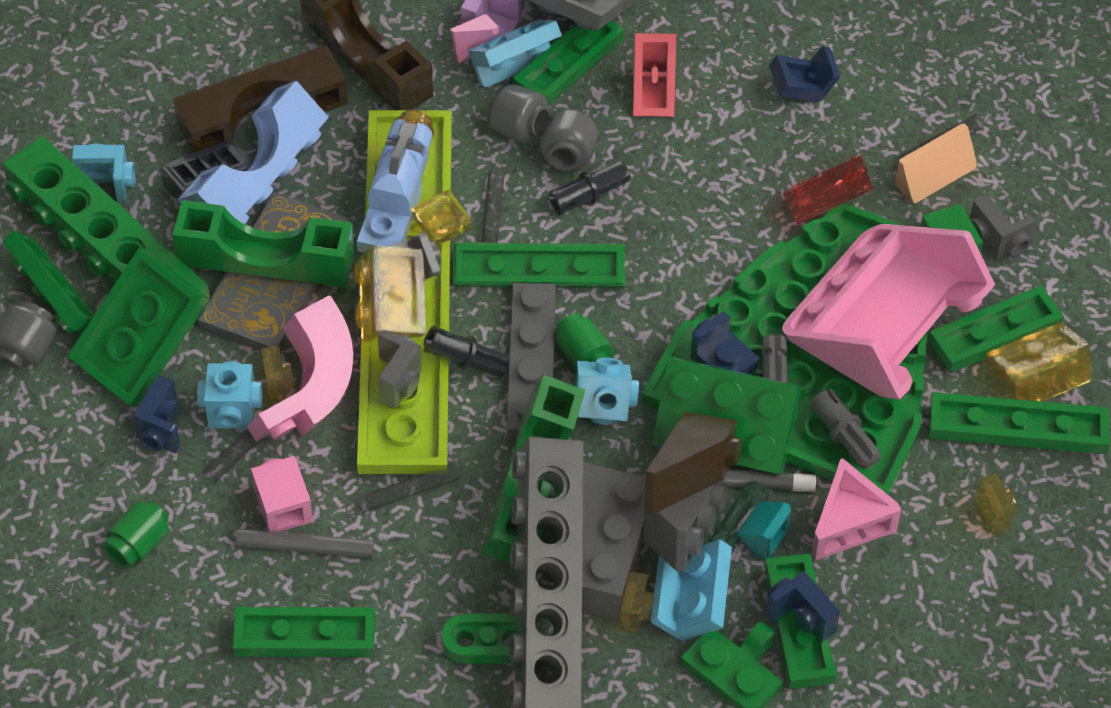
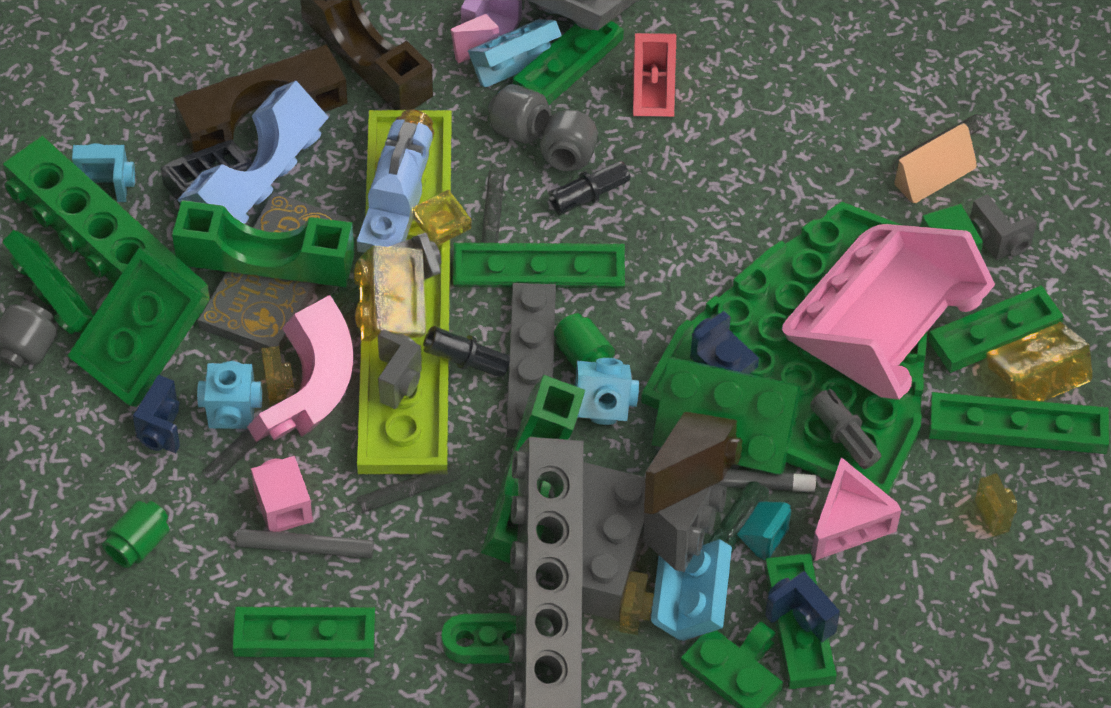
dark grey axle [762,334,788,383] -> none
dark blue bracket [769,46,840,102] -> none
clear red slope [783,152,874,224] -> none

